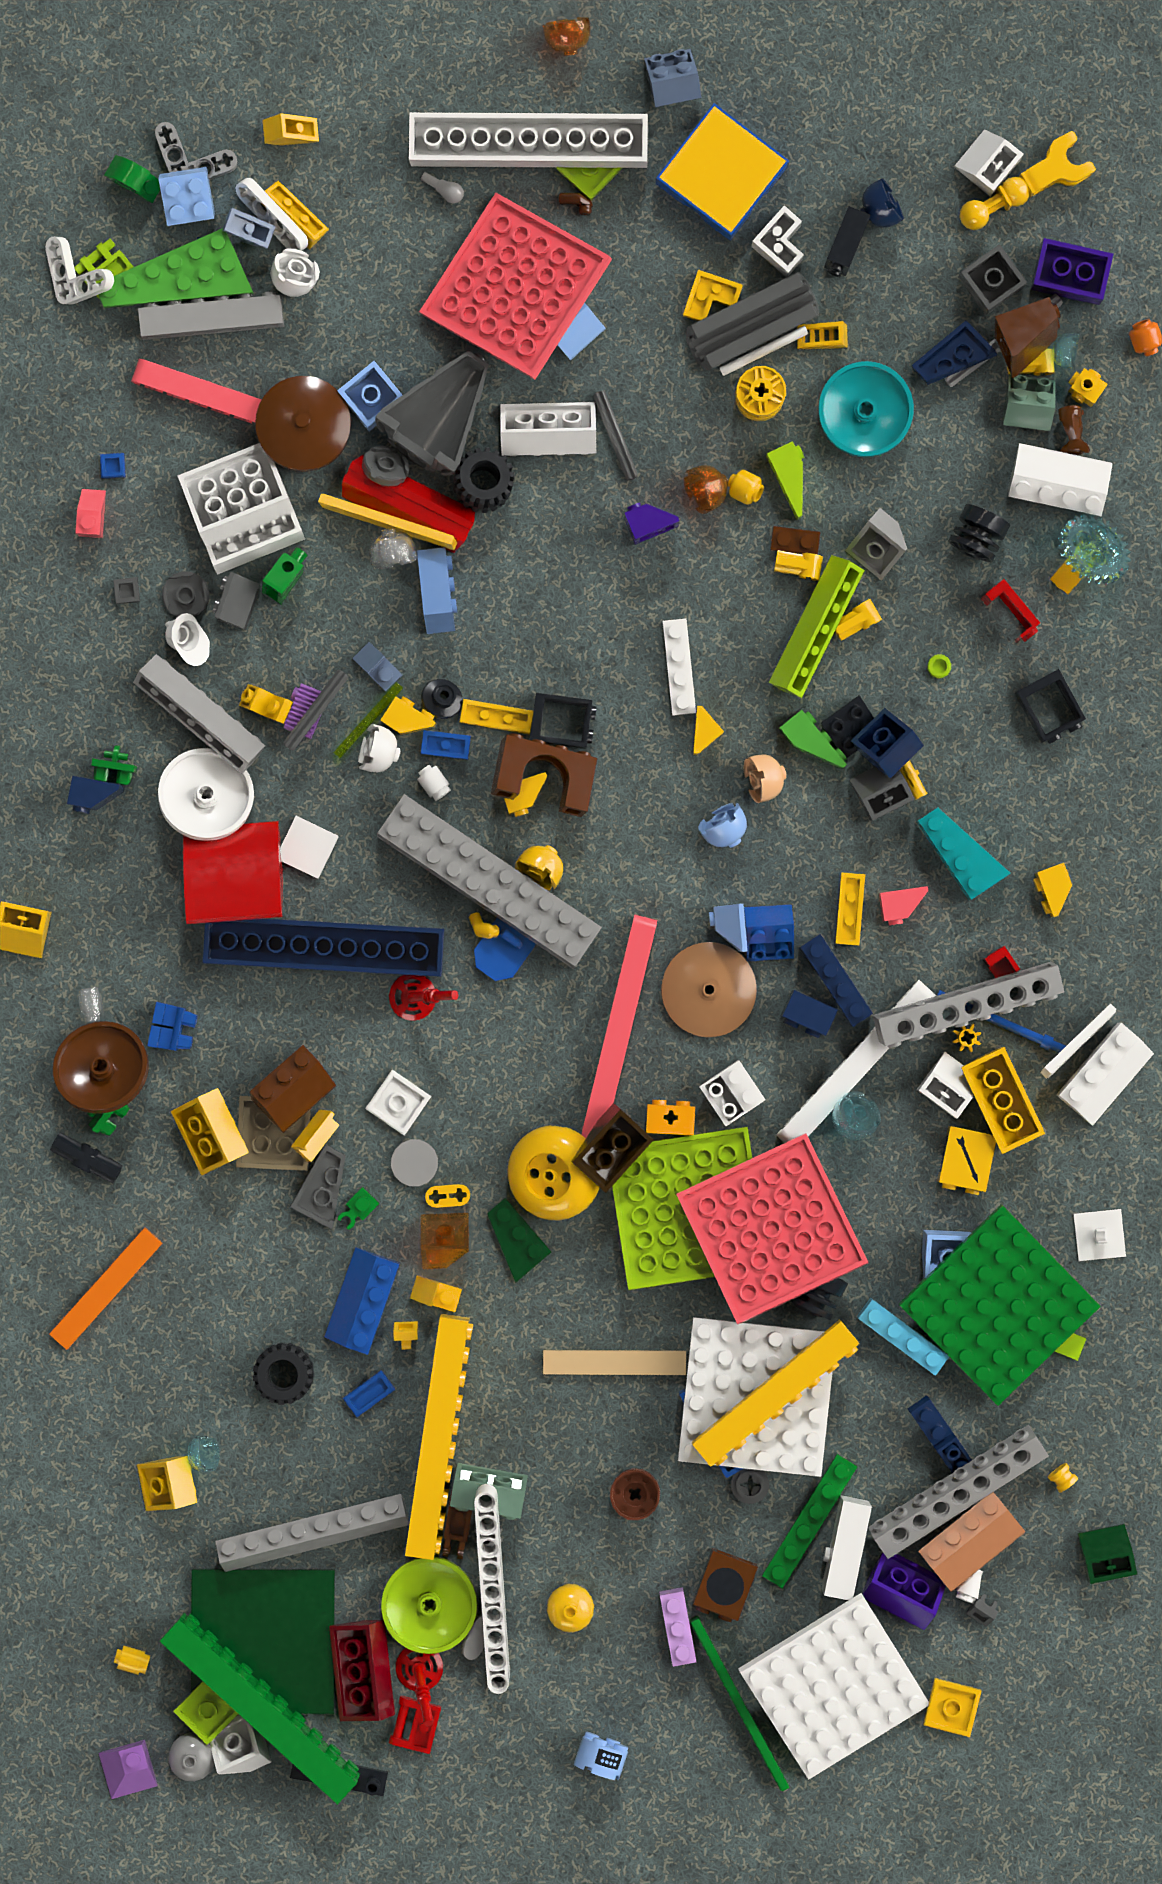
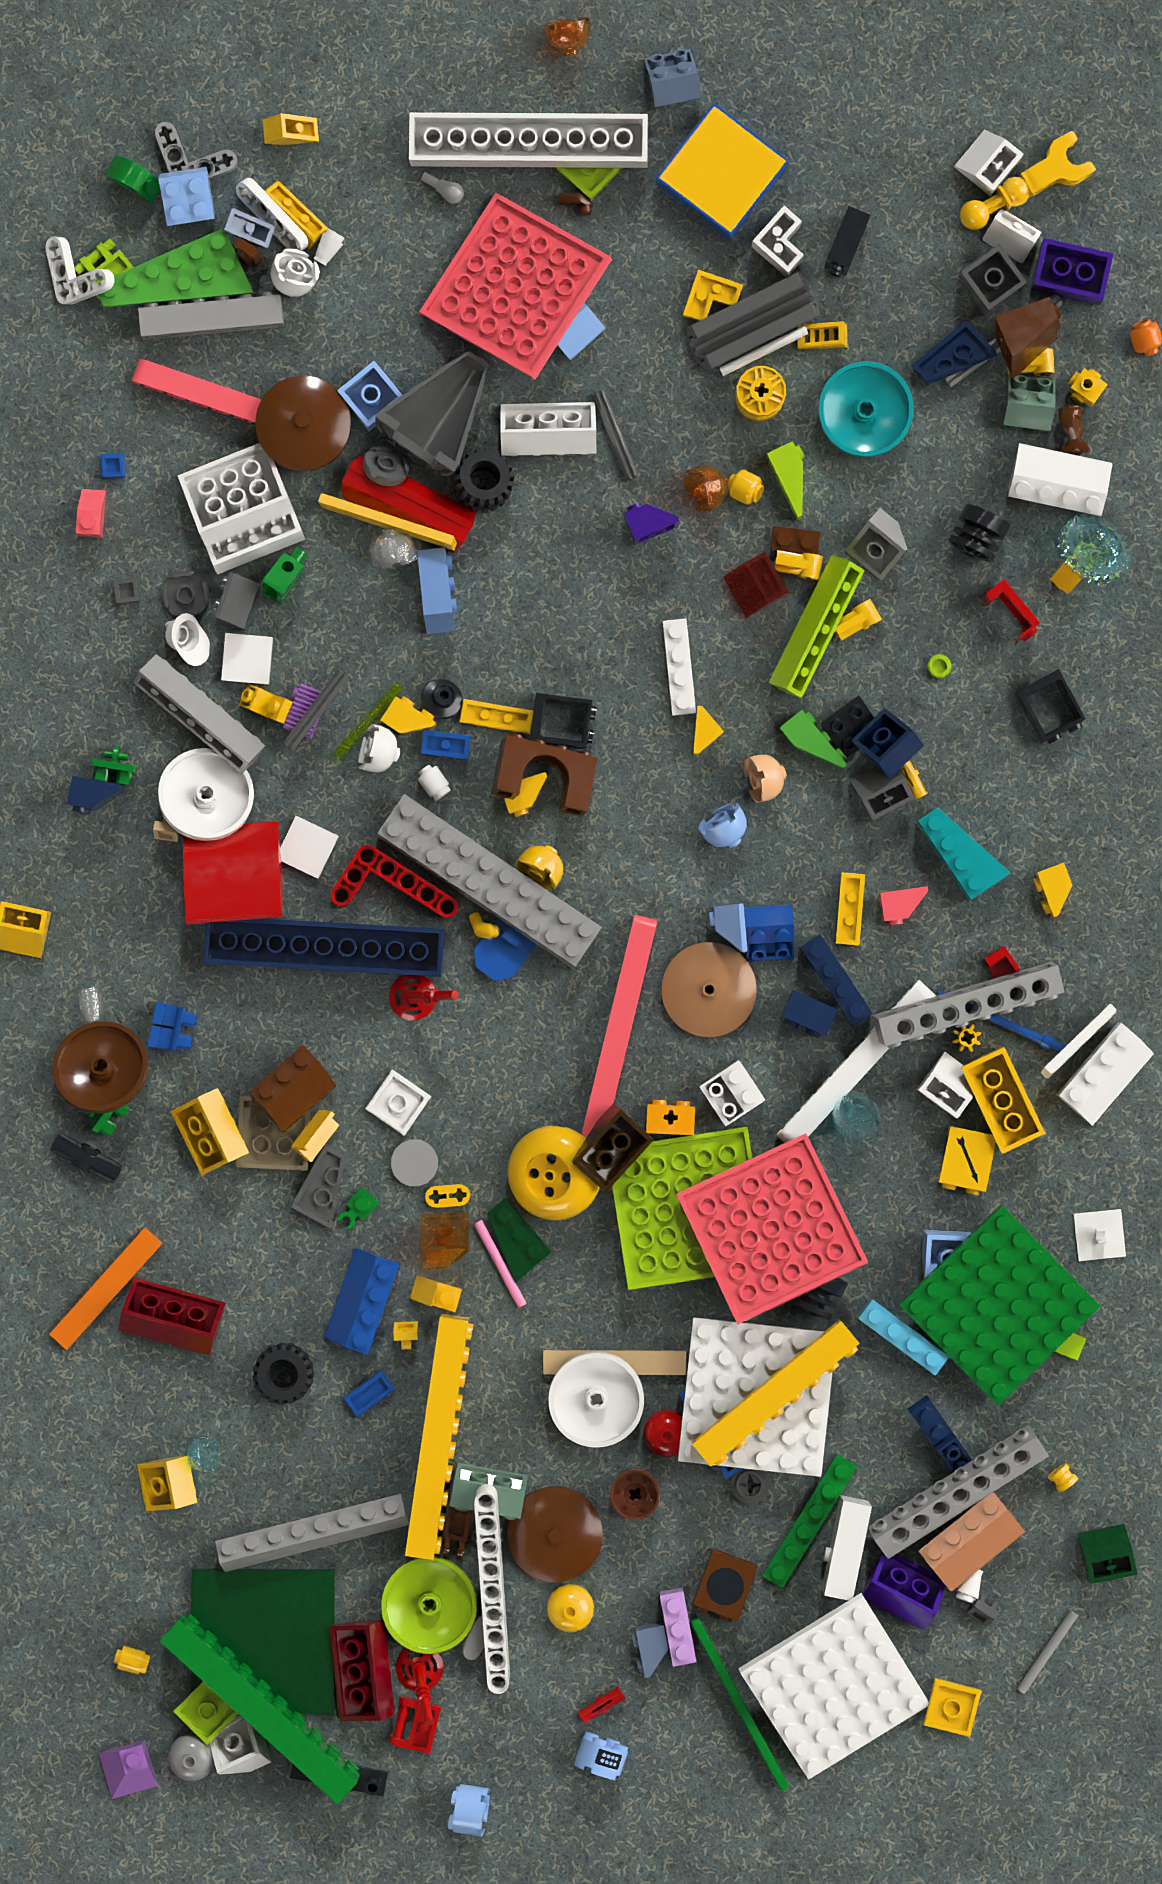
sand blue slope [352,642,403,692] -> none
dark blue cylinder [860,178,904,228] -> none
clear light blue hair [1052,333,1080,369] -> none
none -> dark red slope [118,1277,226,1356]
none -> tan tile [153,816,179,842]
none -> white tile [221,633,273,685]
none -> reddish brown plate [234,237,262,267]
none -> white cone [314,228,344,266]
none -> red beam [331,845,459,918]
none -> light blue brick [448,1784,490,1837]
none -> bright pink bar [474,1220,527,1308]
none -> reddish brown dish [508,1486,603,1582]
none -> white dish [549,1351,644,1447]
none -> red pin [578,1686,626,1724]
none -> sand blue slope [632,1622,669,1678]
none -> red cylinder [643,1410,683,1458]
none -> clear red slope [723,551,789,619]
none -> white panel [983,208,1041,263]
none -> light grey bar [1017,1610,1079,1694]

